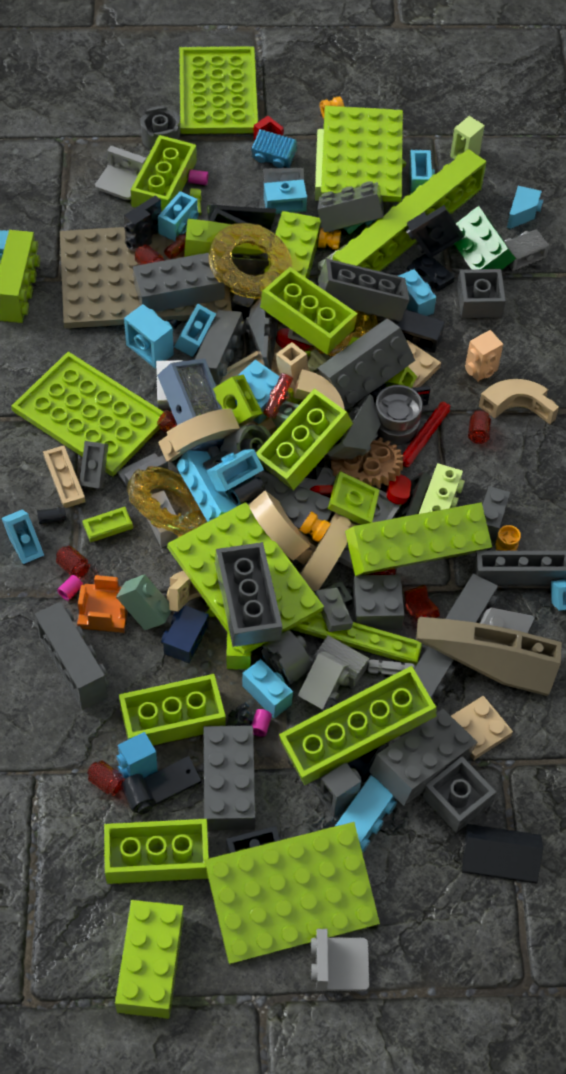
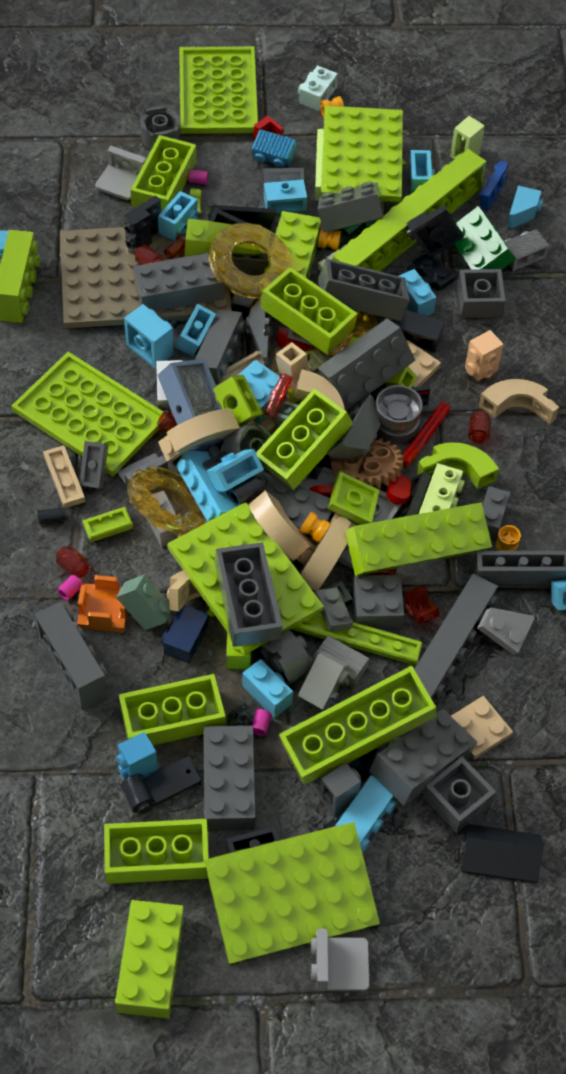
medium azure slope [1,510,44,564] -> none
clear red brick [87,760,125,796] -> none
light grey axle [368,659,415,676] -> none
dark tan wedge [416,617,562,696] -> none
none -> light aqua brick [298,66,338,111]
none -> lime arch [417,443,499,490]
none -> blue hinge [479,161,508,211]

